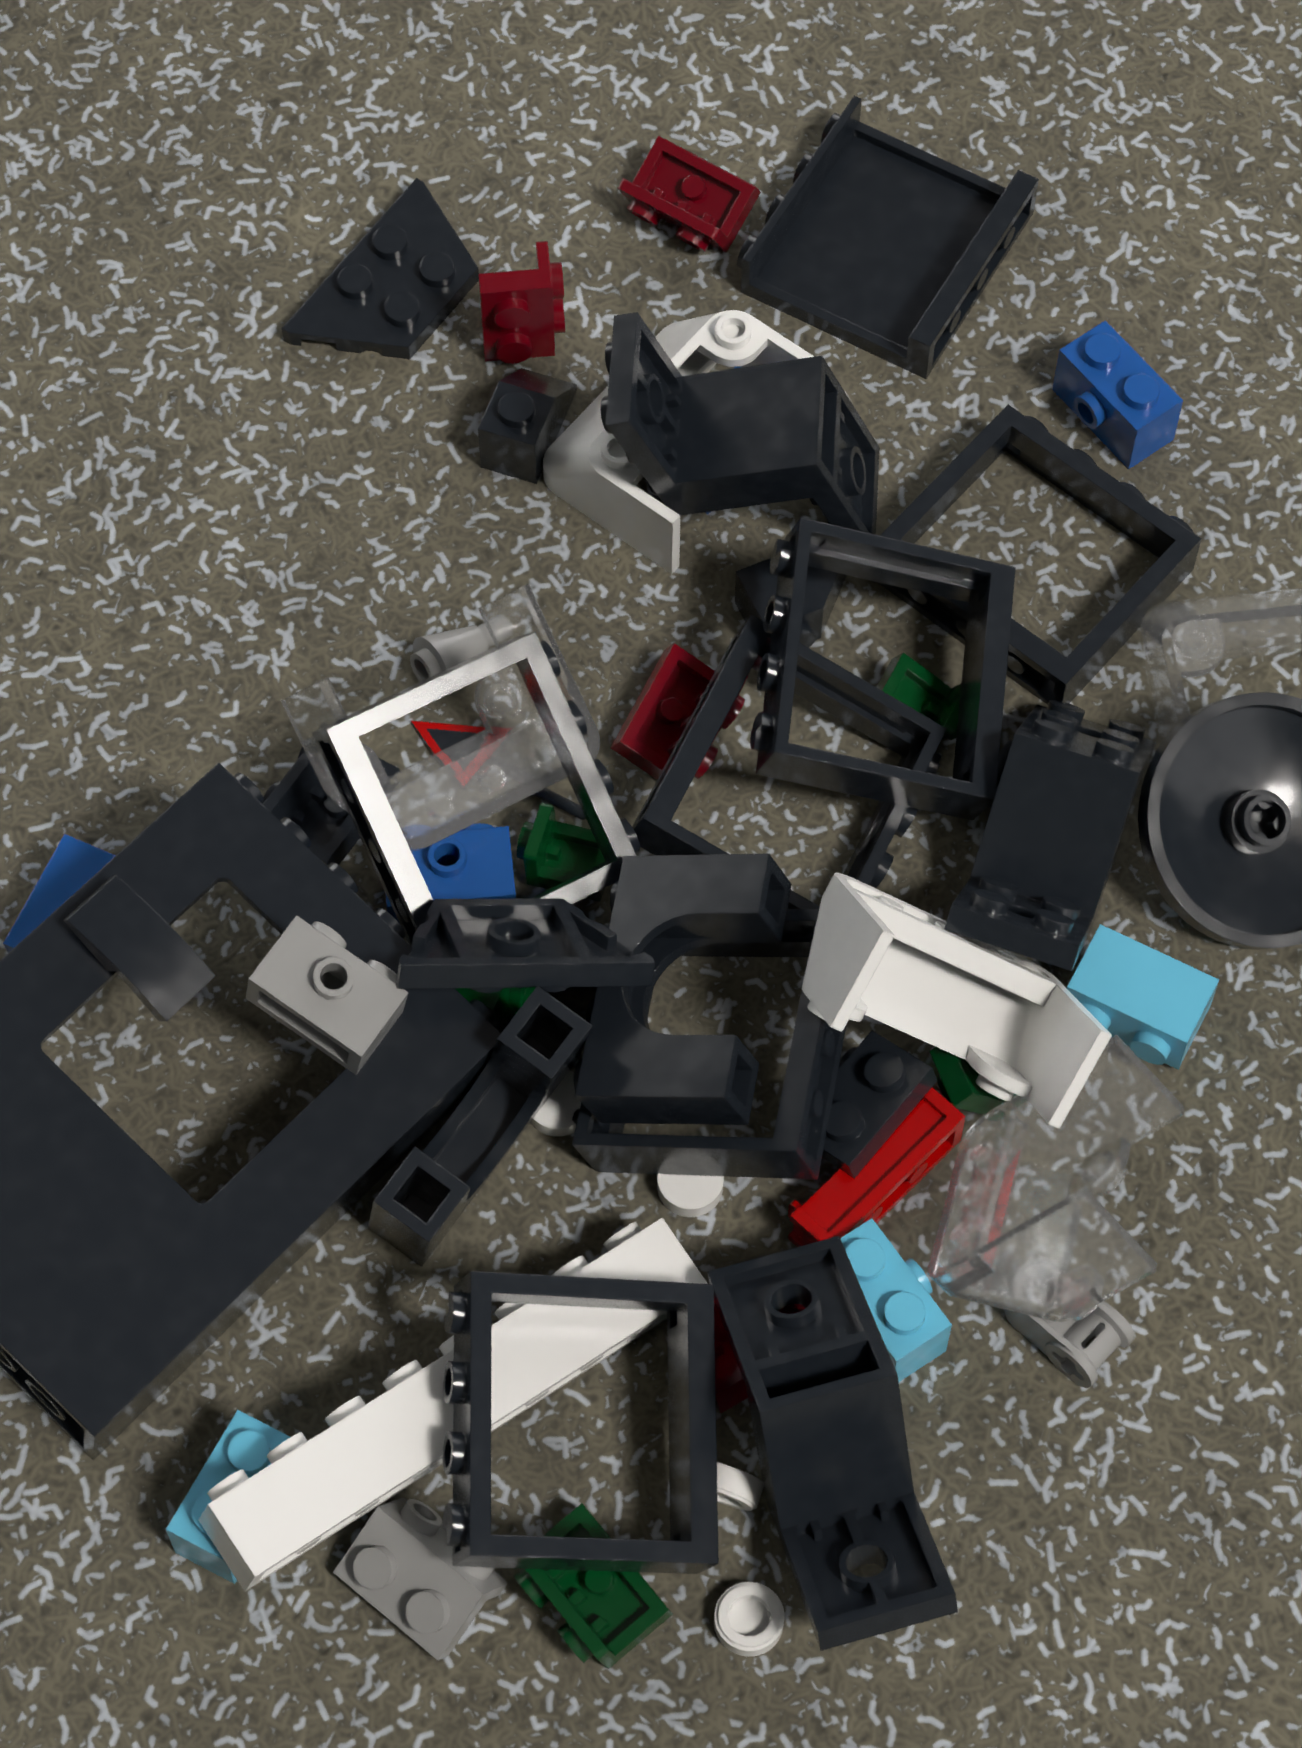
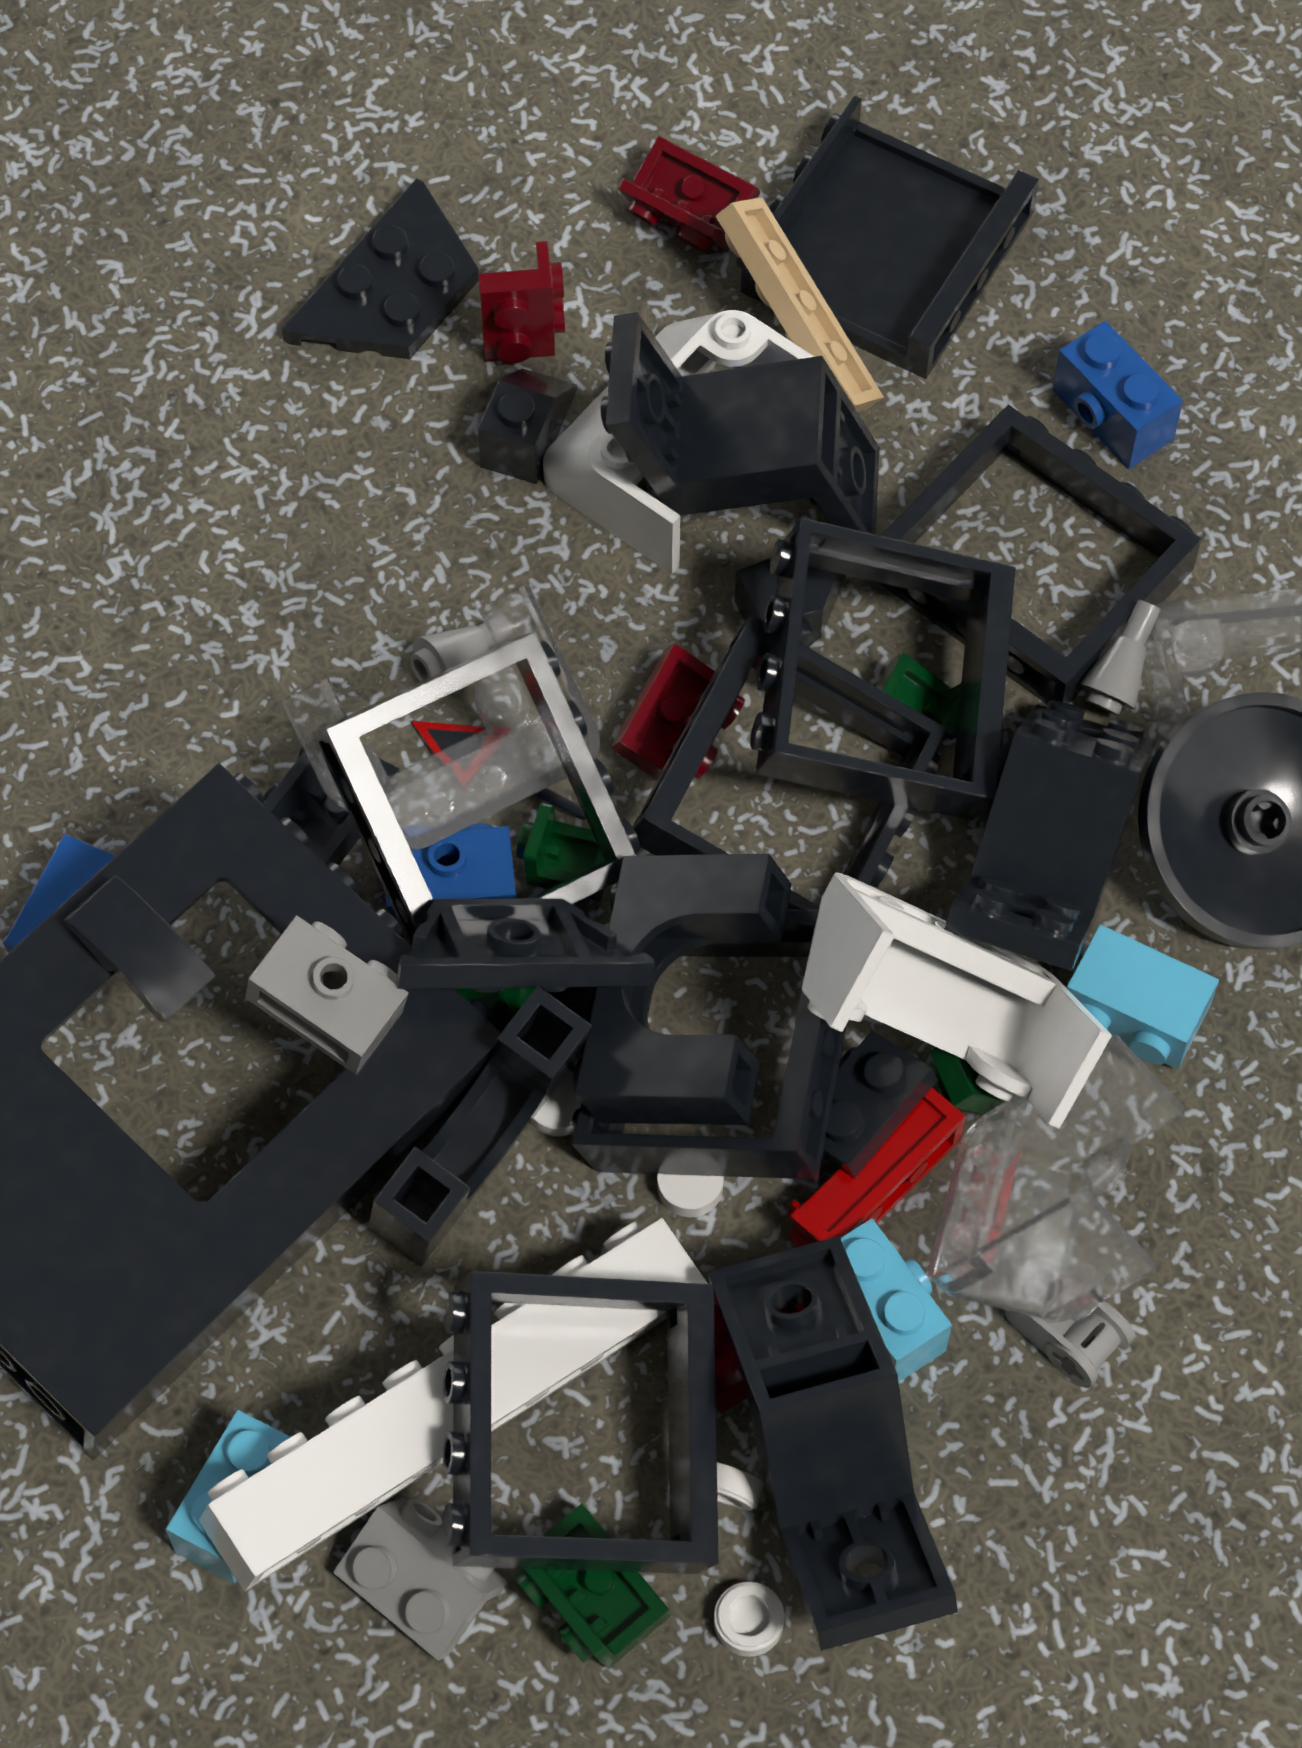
none -> tan plate [716,197,884,412]
none -> light grey cone [1079,600,1161,716]

